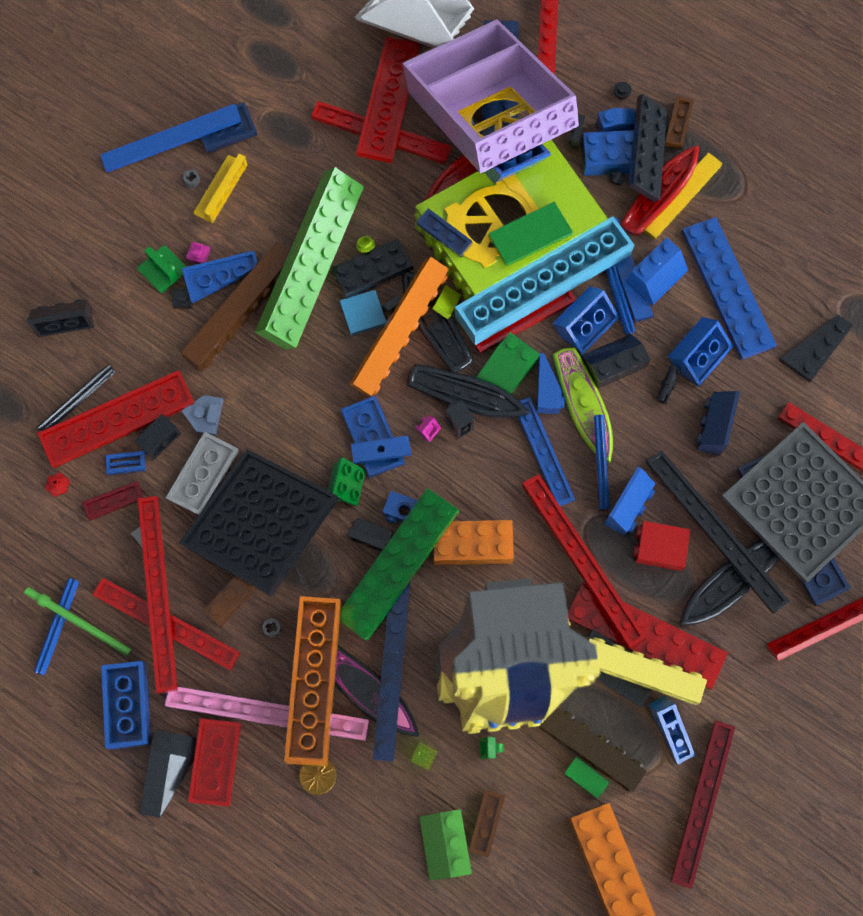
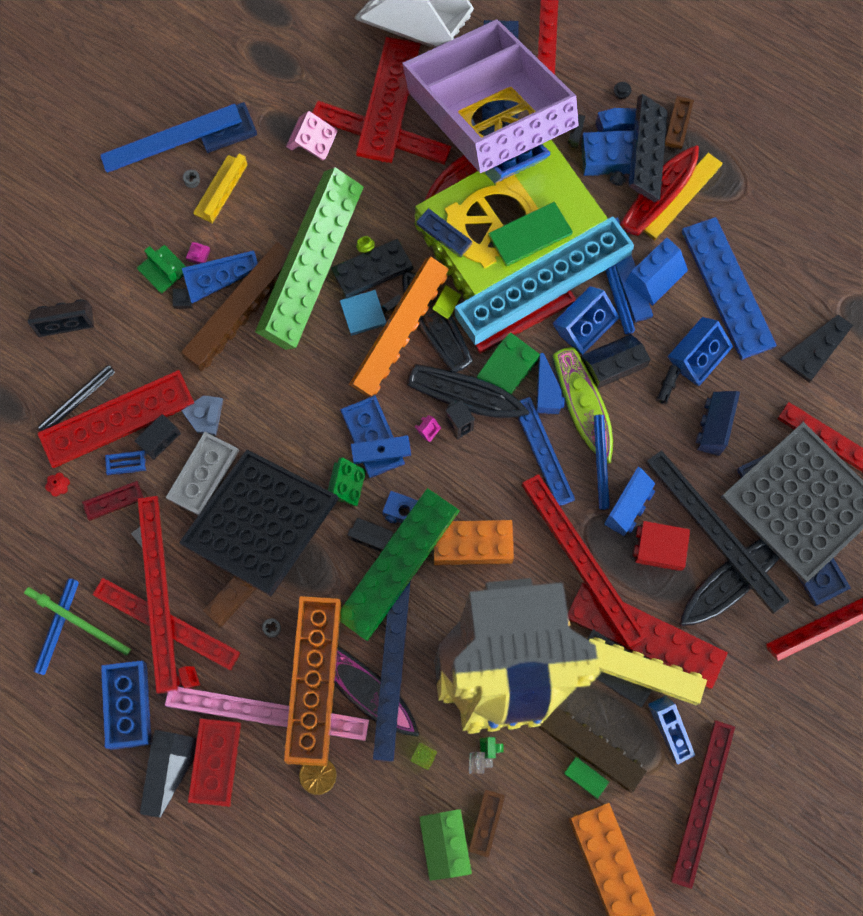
none -> red tile [177,666,200,689]
none -> bright pink bracket [286,111,337,161]
none -> clear tile [469,752,493,774]

